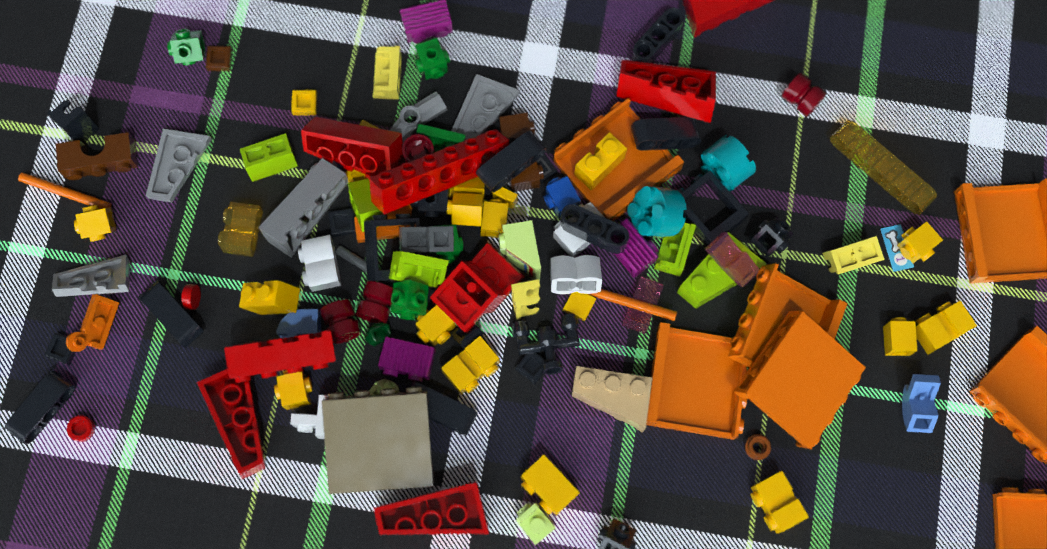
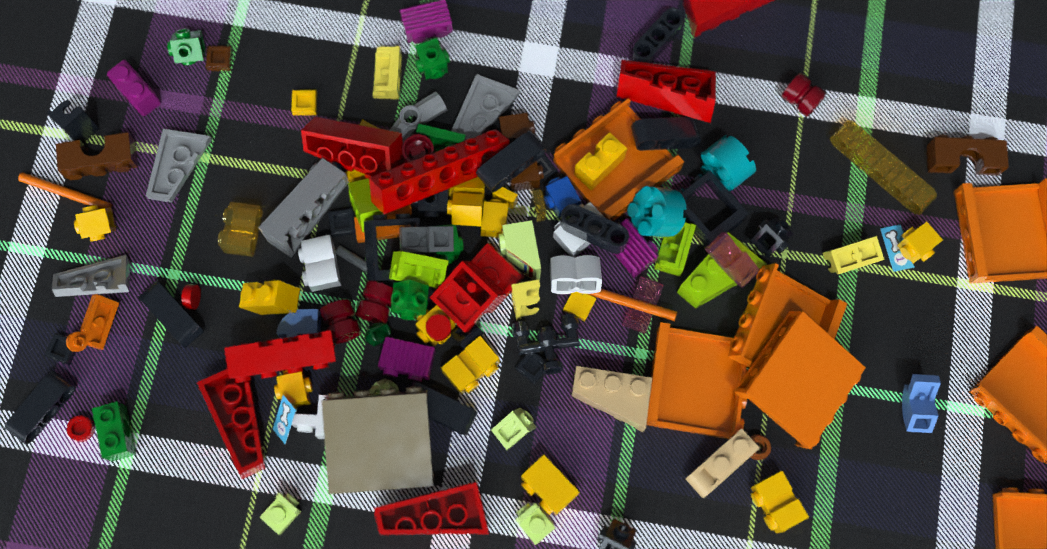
lime hinge [240,133,298,182] -> none
yellow brick [883,317,917,356] -> none
yellow brick [916,301,977,355] -> none
none -> green brick [92,401,136,462]
none -> magenta brick [107,60,161,116]
none -> yellowish green bracket [260,493,302,535]
none -> medium azure sticker [273,395,296,444]
none -> red tile [426,314,451,341]
none -> yellowish green bracket [491,408,536,450]
none -> clear yellow tile [532,189,546,222]
none -> tan plate [686,429,759,498]
none -> reddish brown arch [927,135,1009,176]

